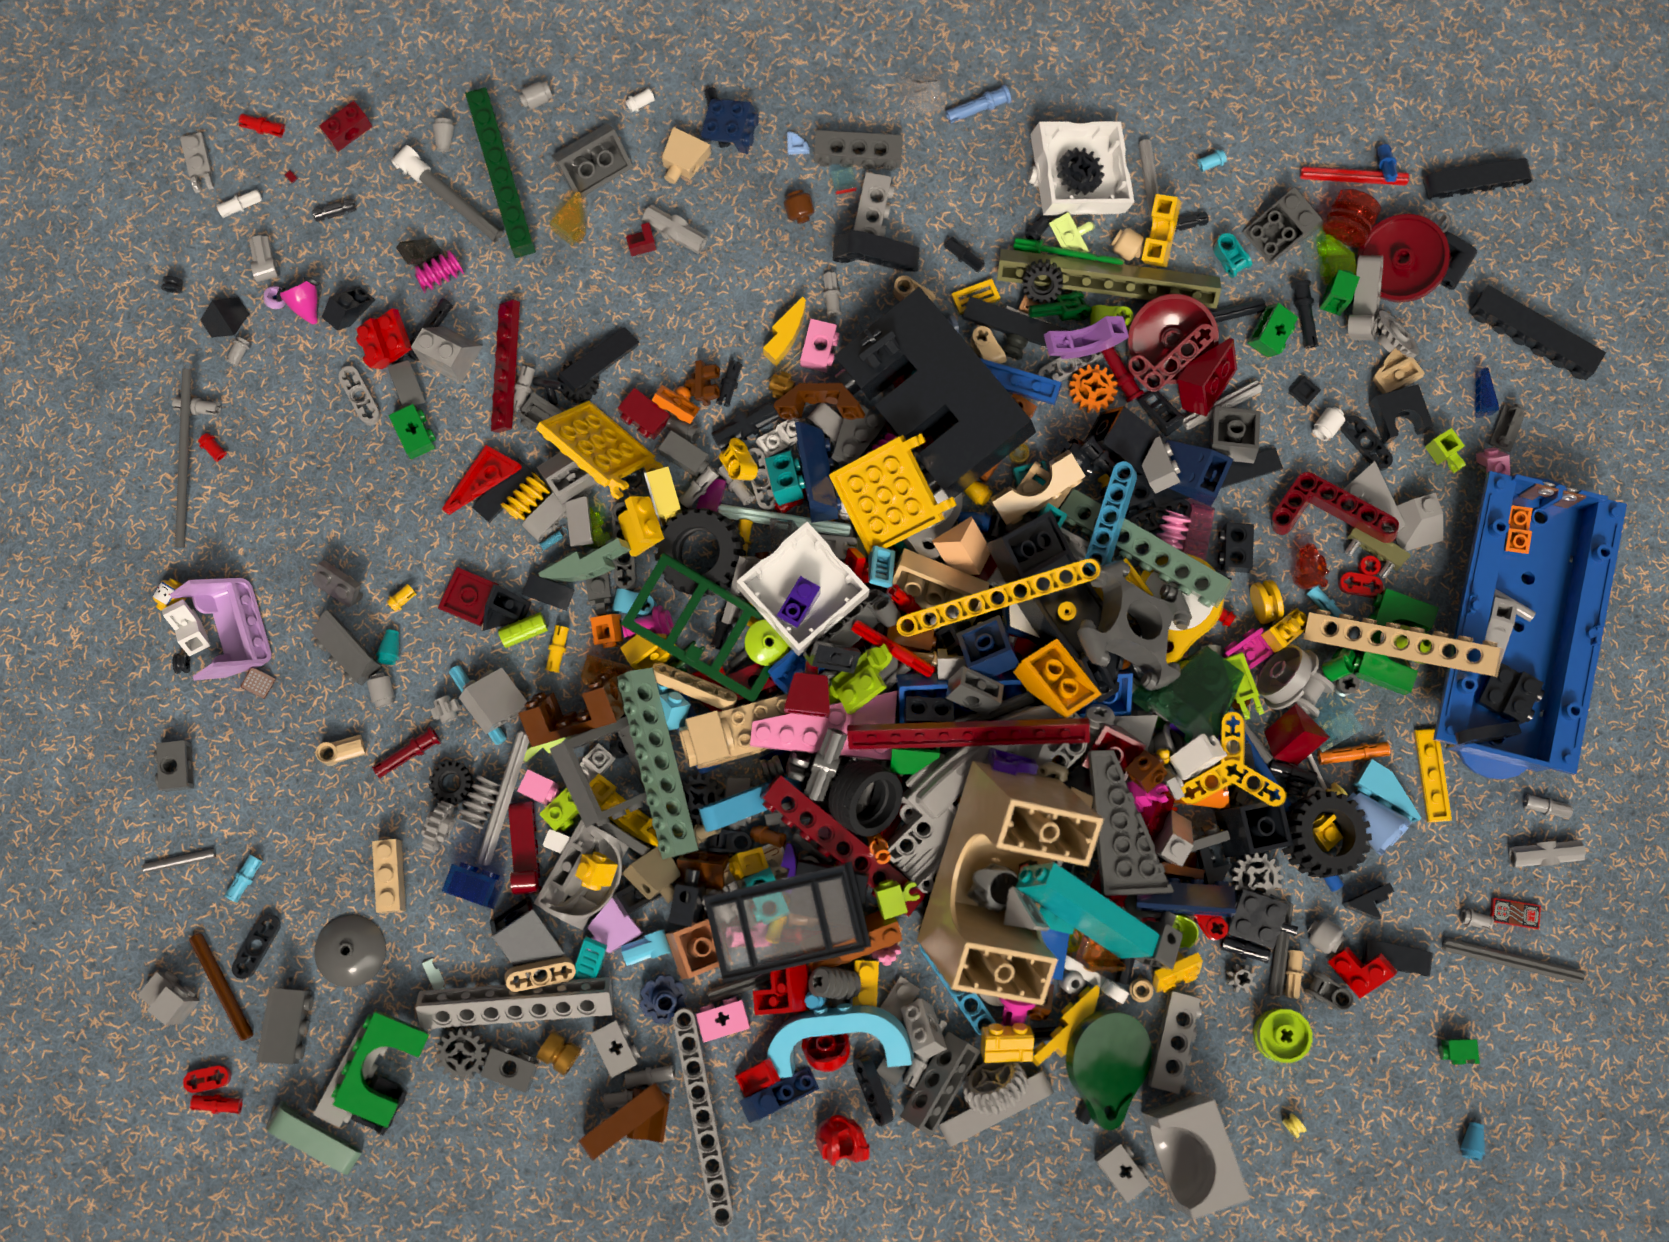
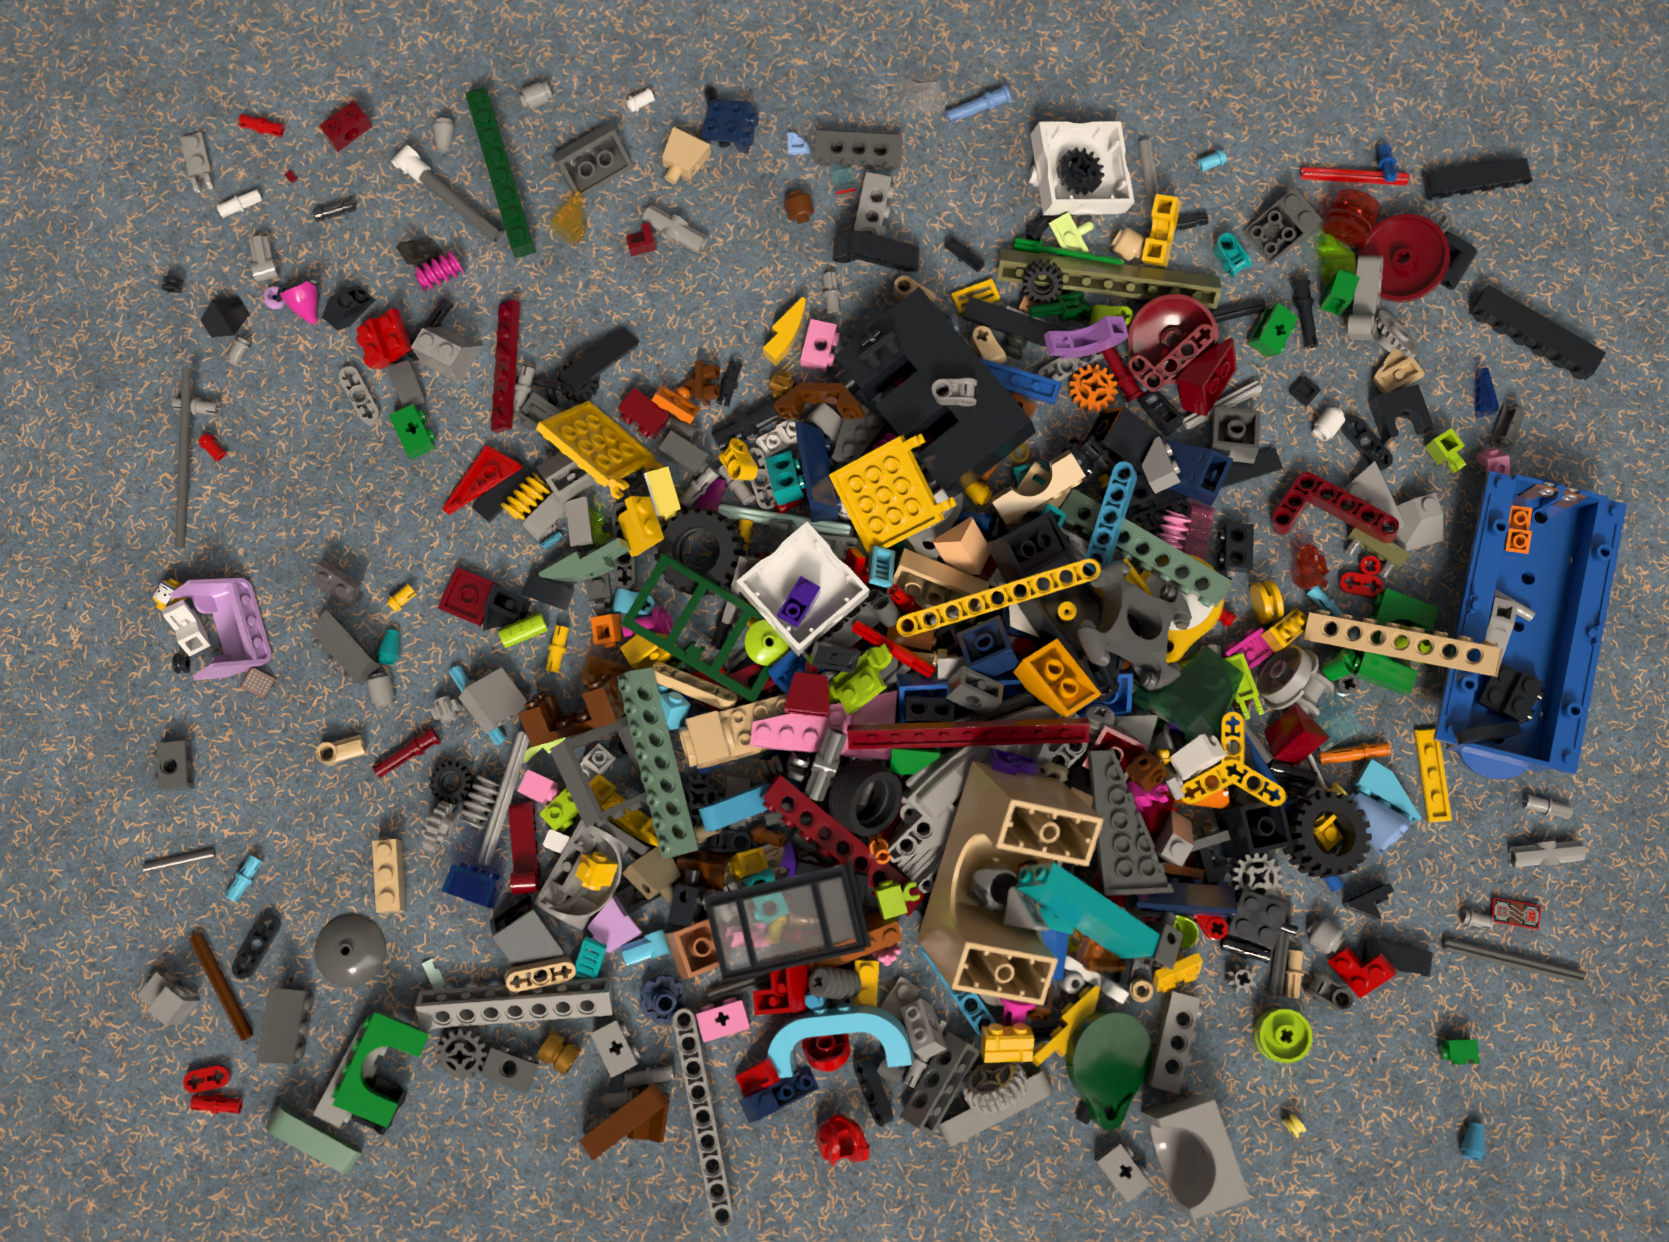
none -> light grey piece [932,378,977,406]

